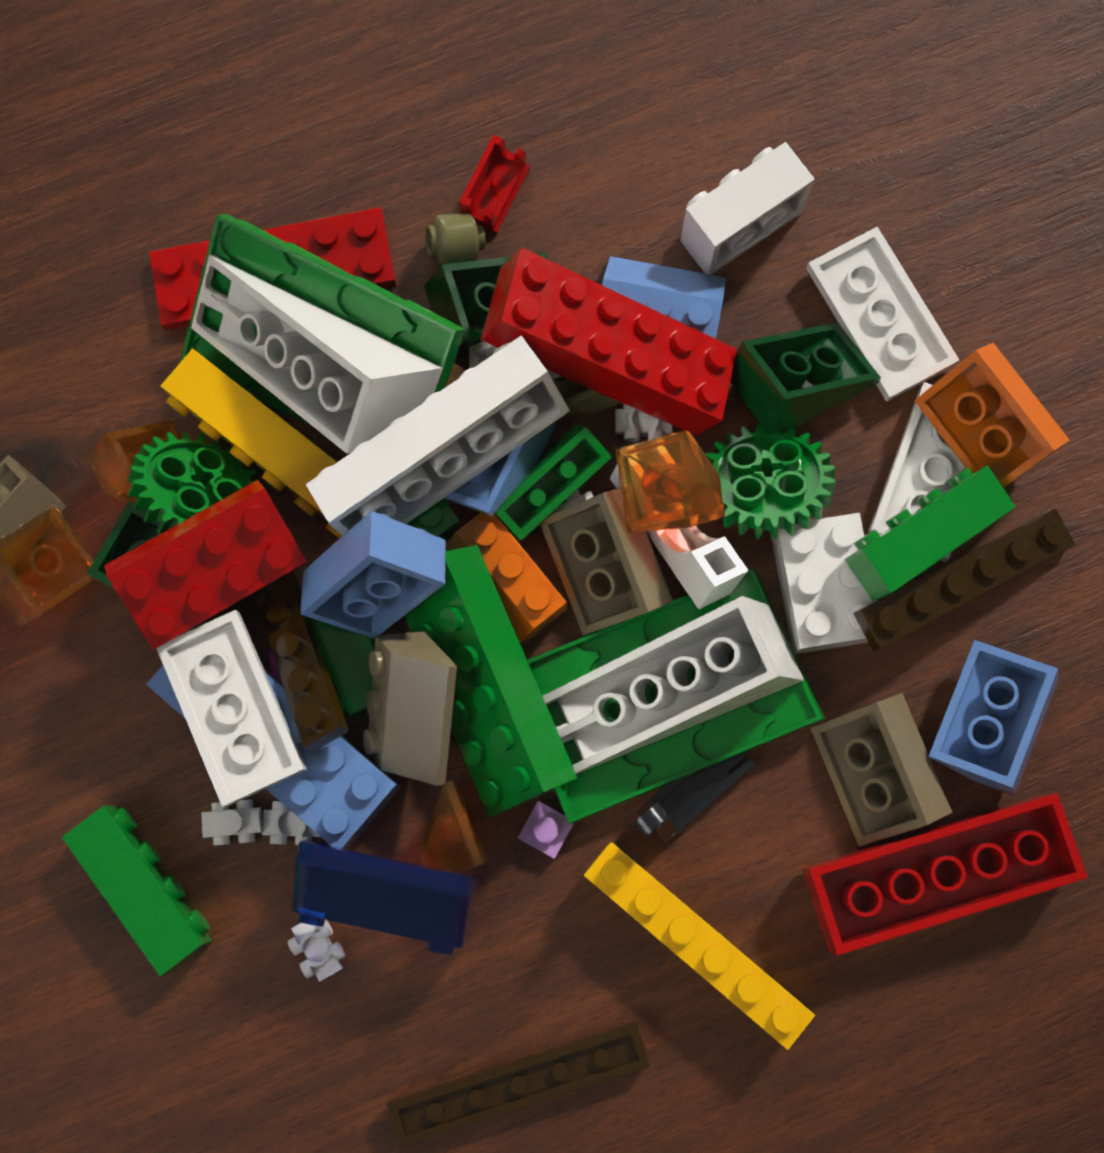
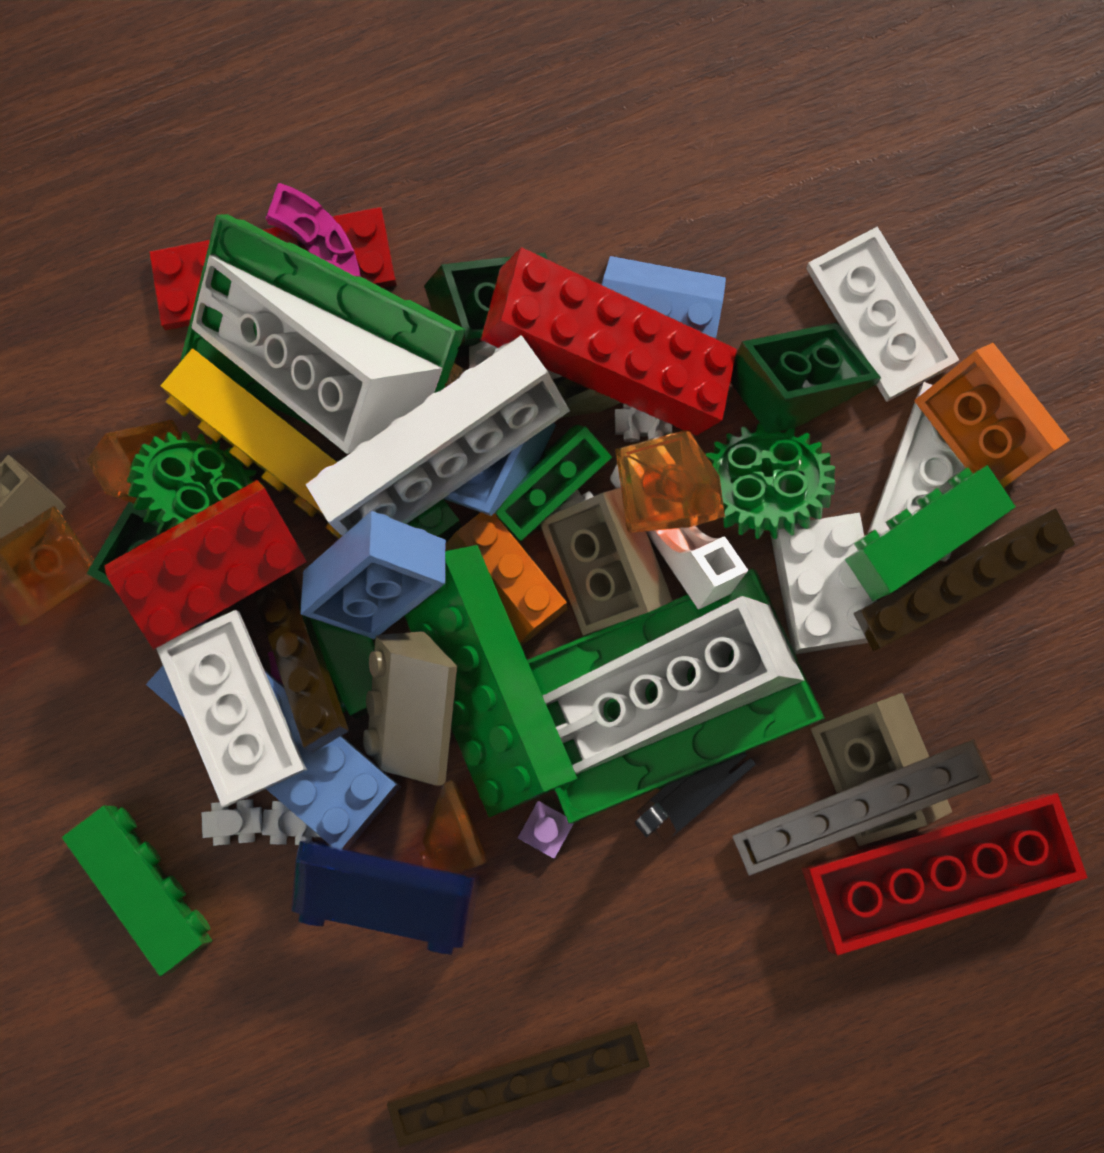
white piece [287,915,346,982] -> none
olive head [425,213,486,266] -> none
red hinge [459,134,530,235] -> none
yellow brick [583,841,815,1050] -> none
white brick [680,142,815,275] -> none
medium blue slope [929,640,1058,796] -> none
none -> dark pink tile [266,183,361,277]
none -> dark brown plate [732,739,993,876]

